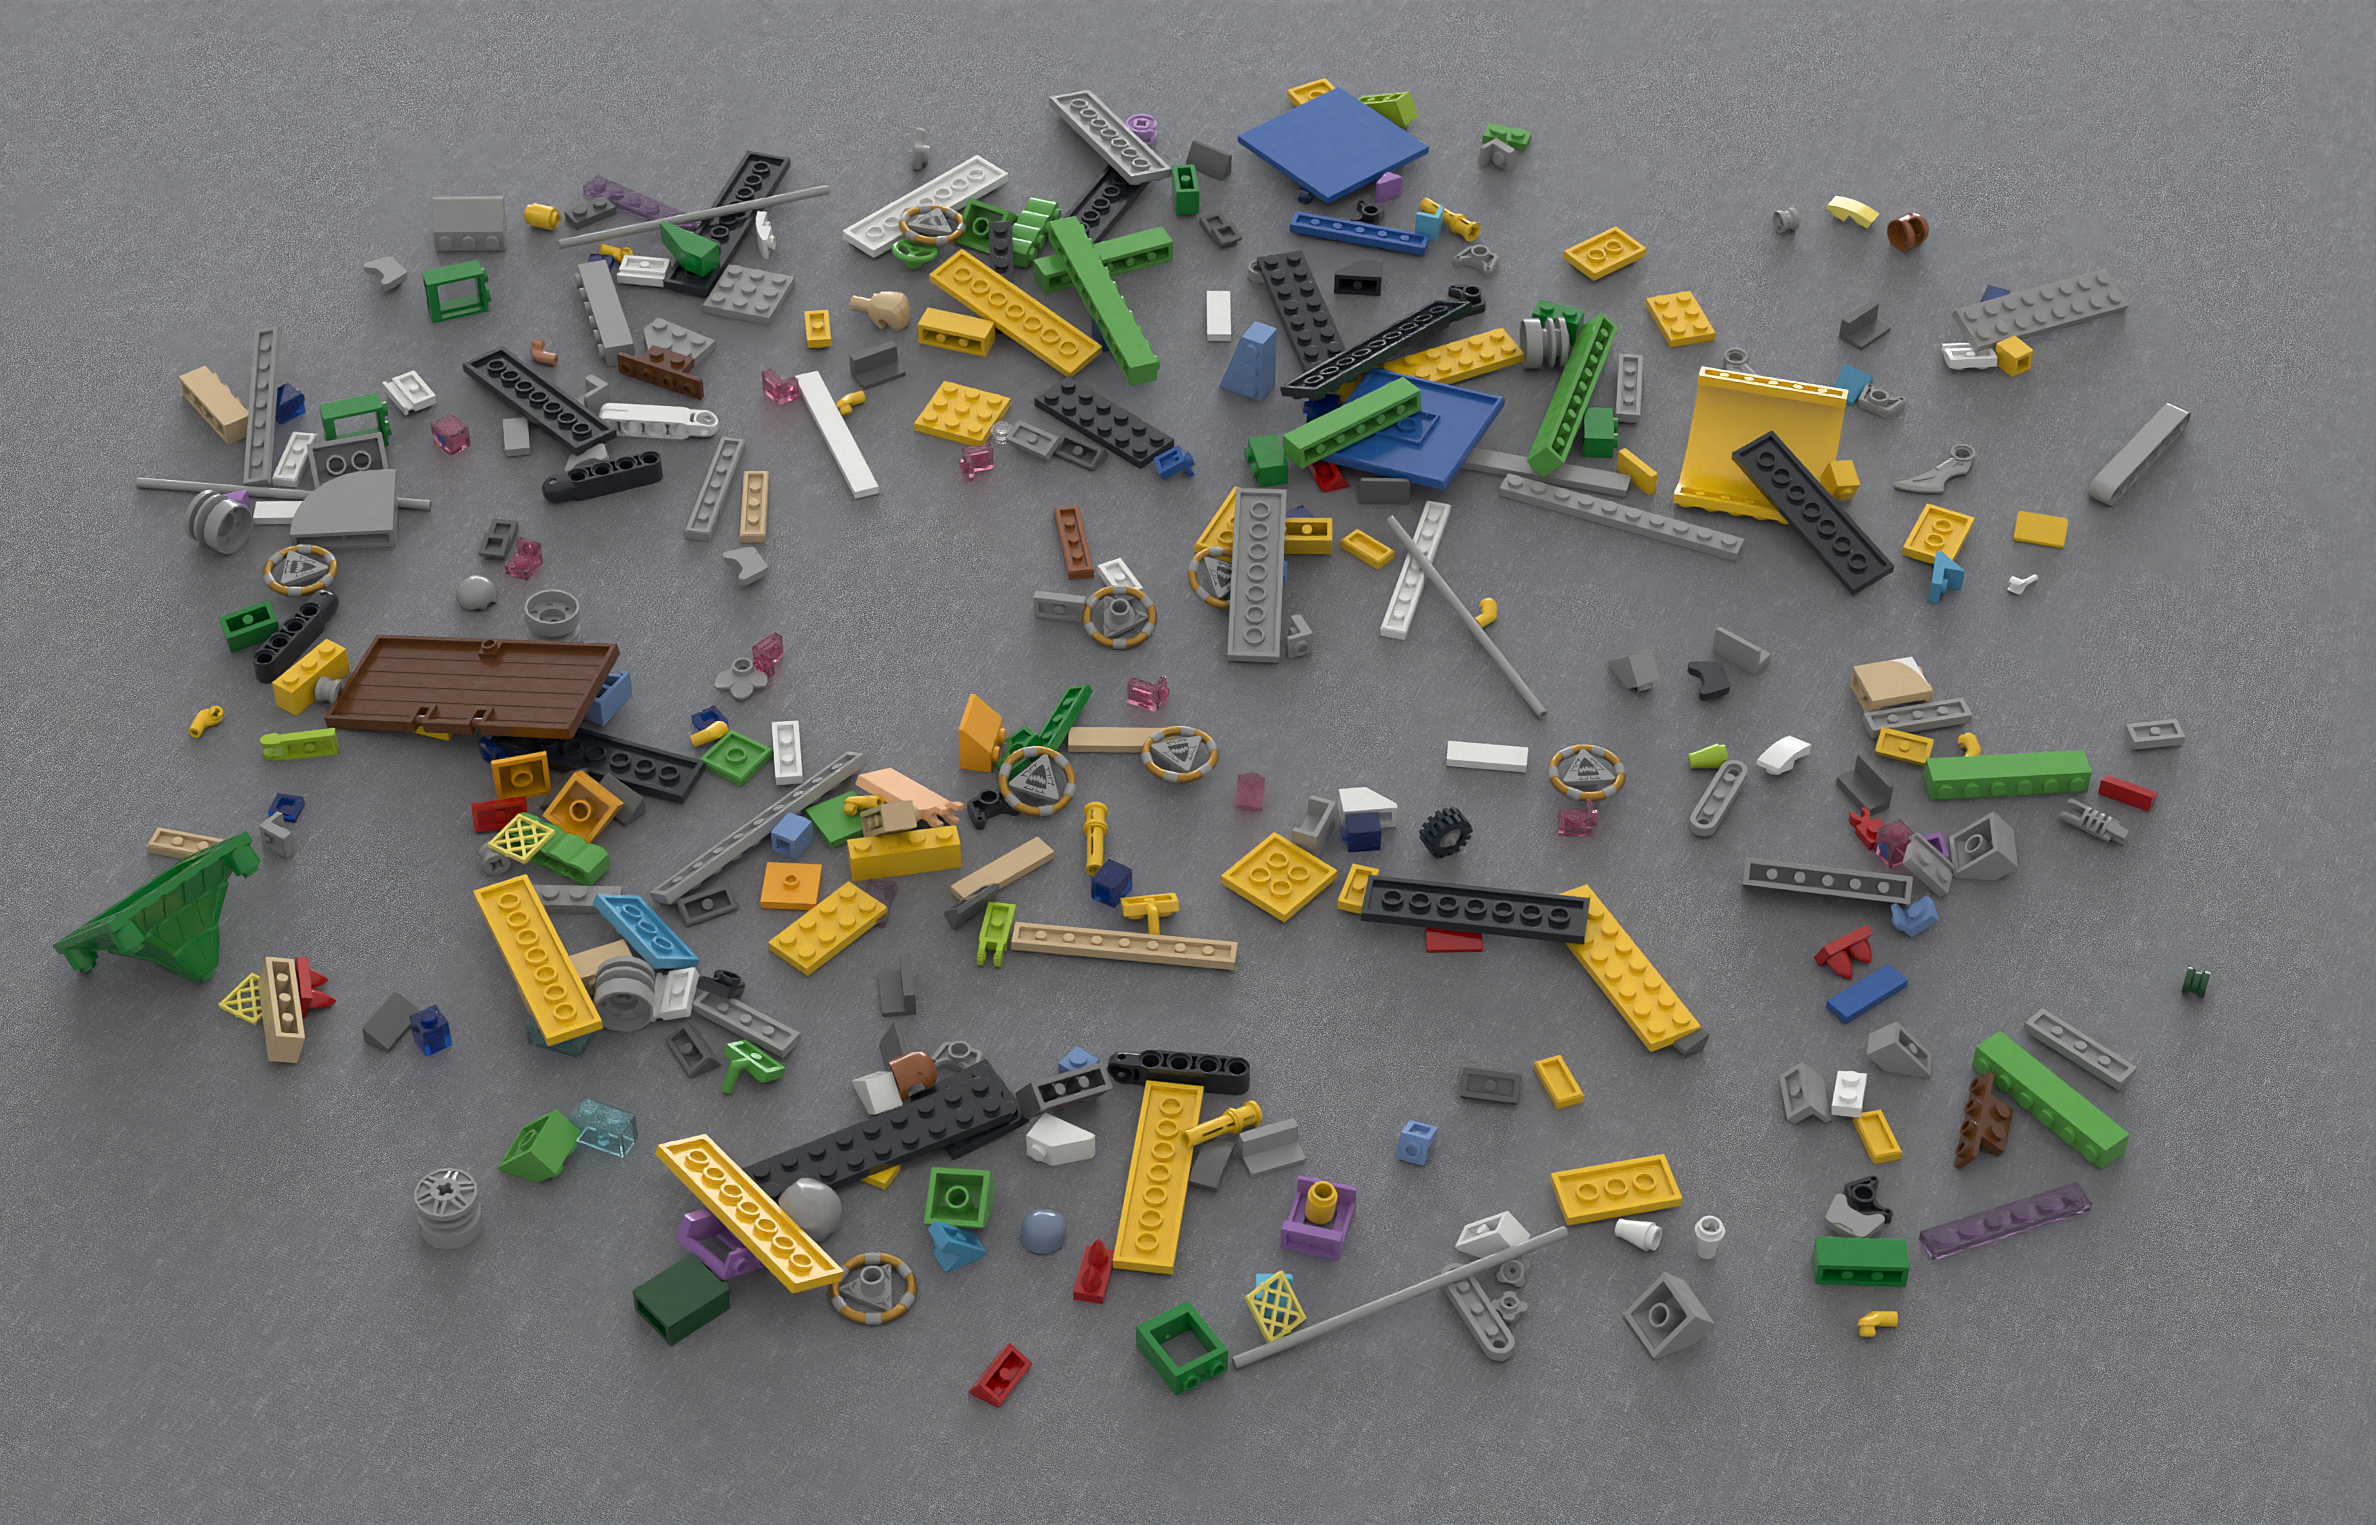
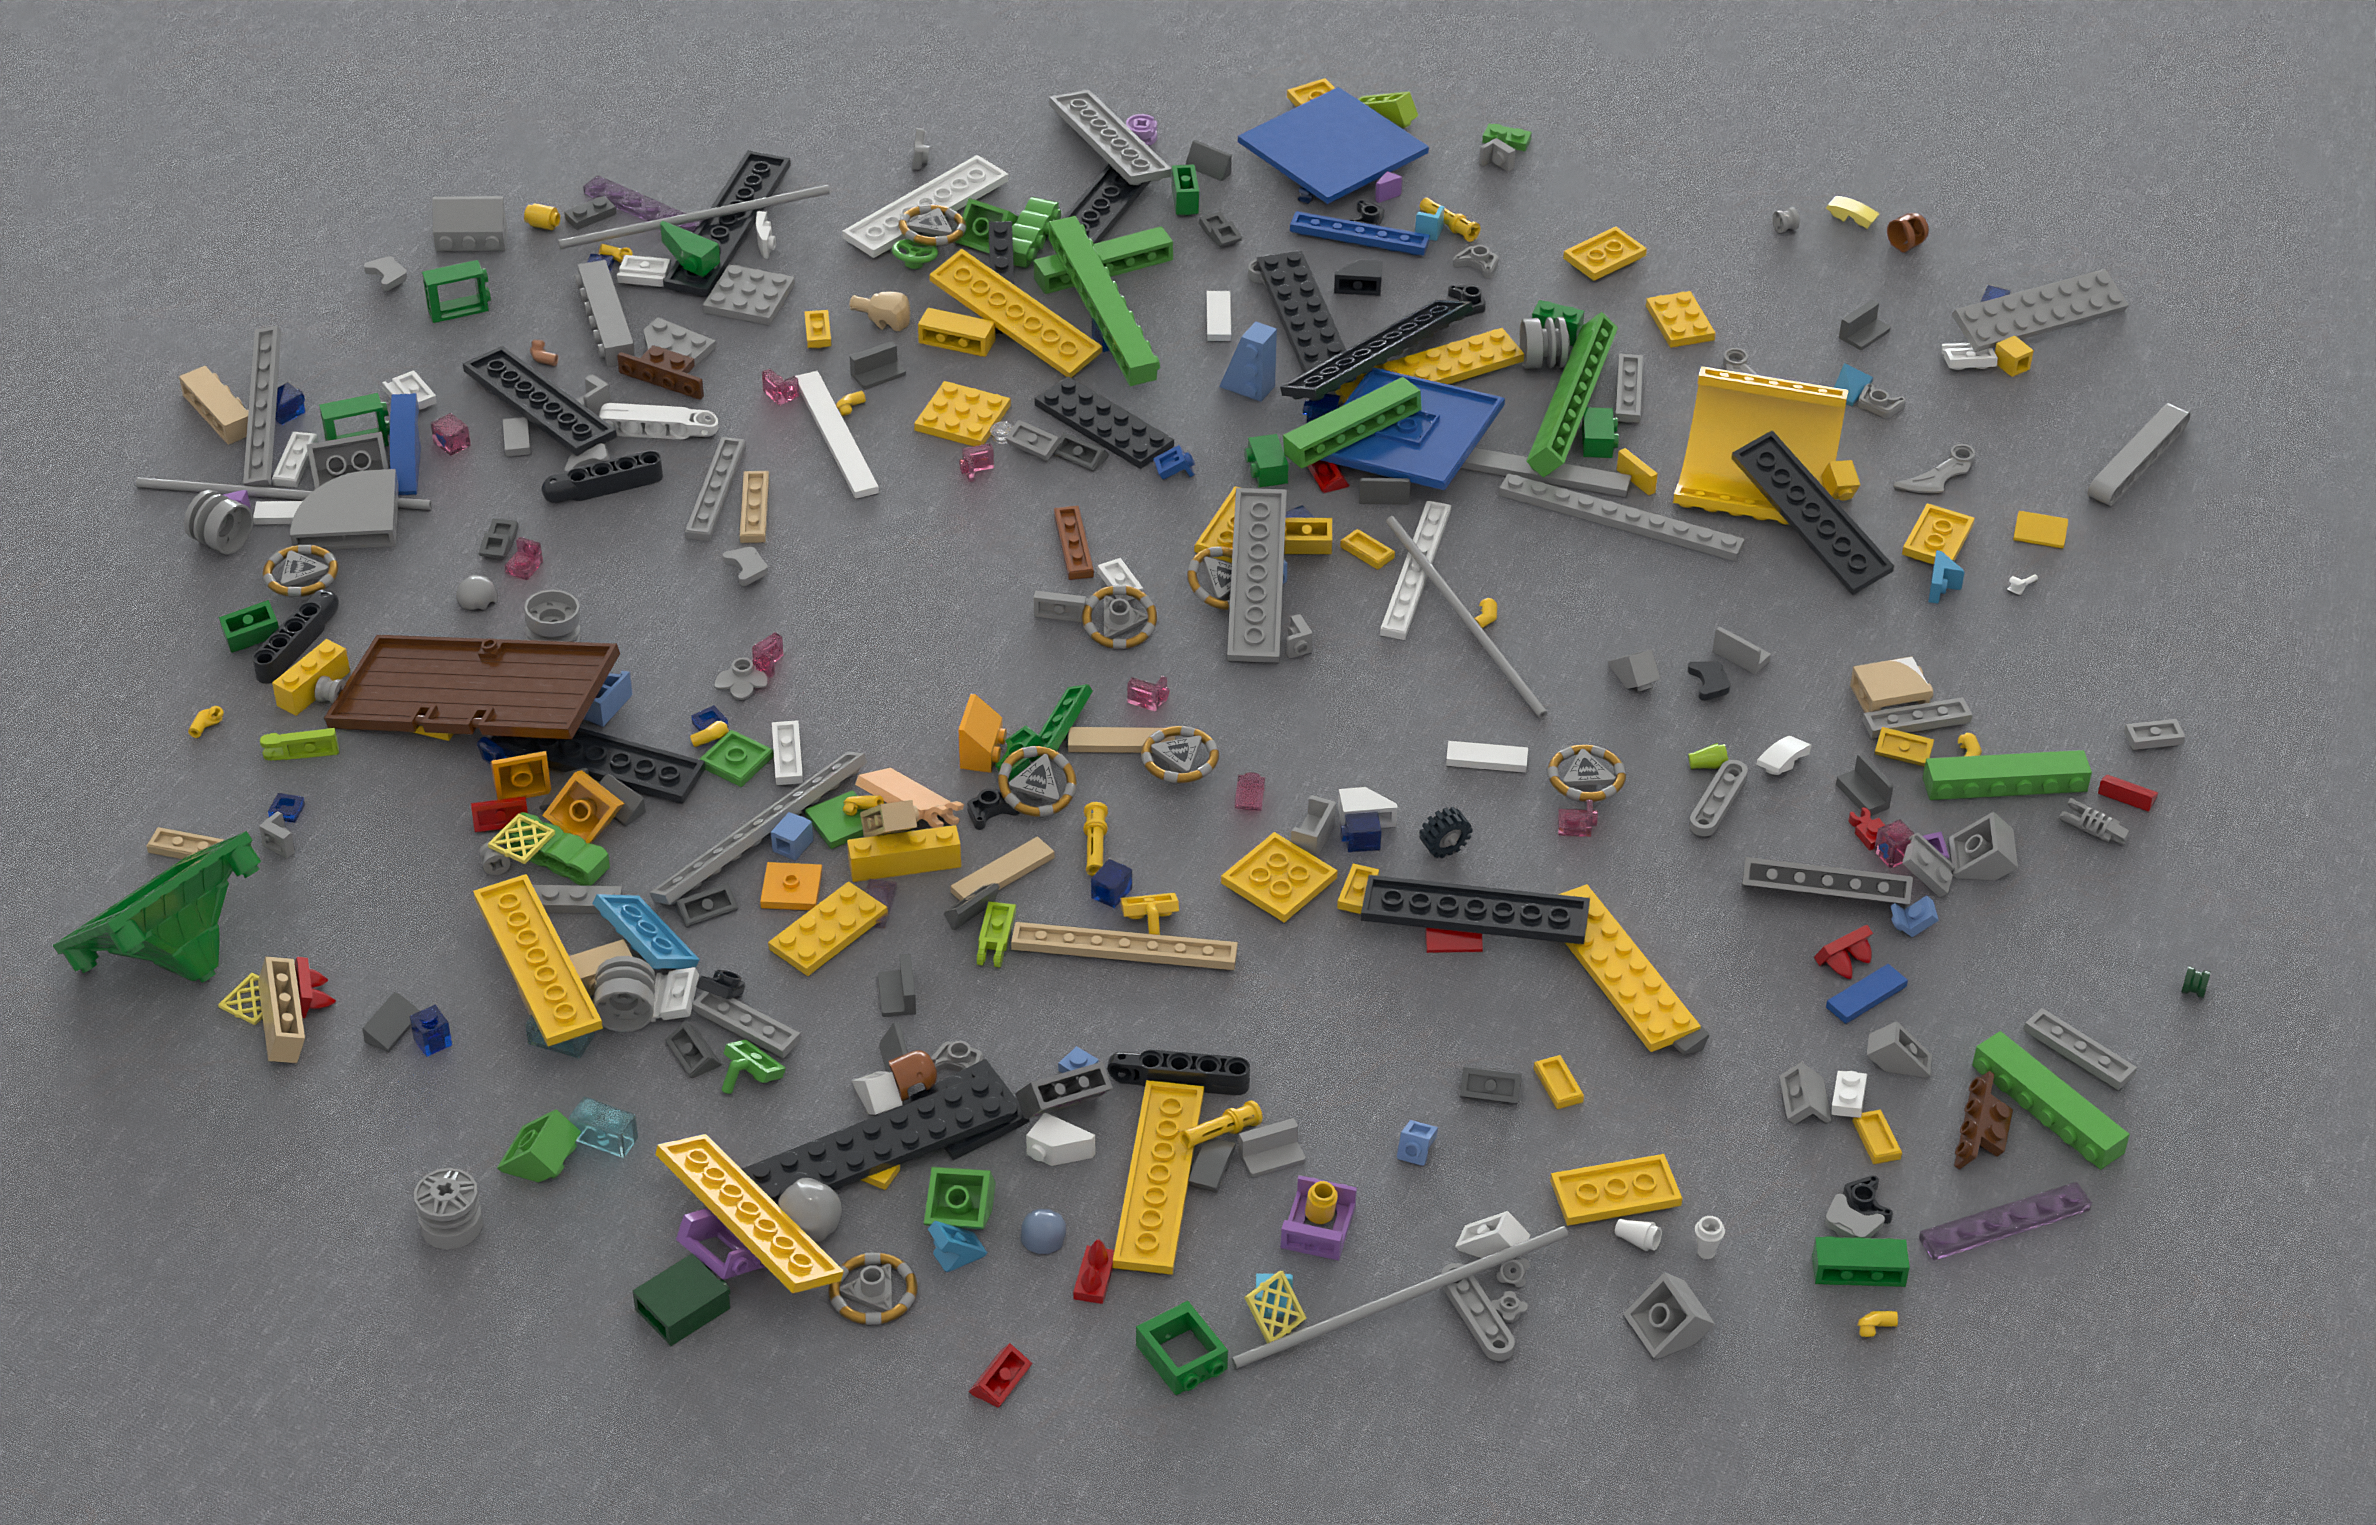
none -> blue slope [390,393,421,495]

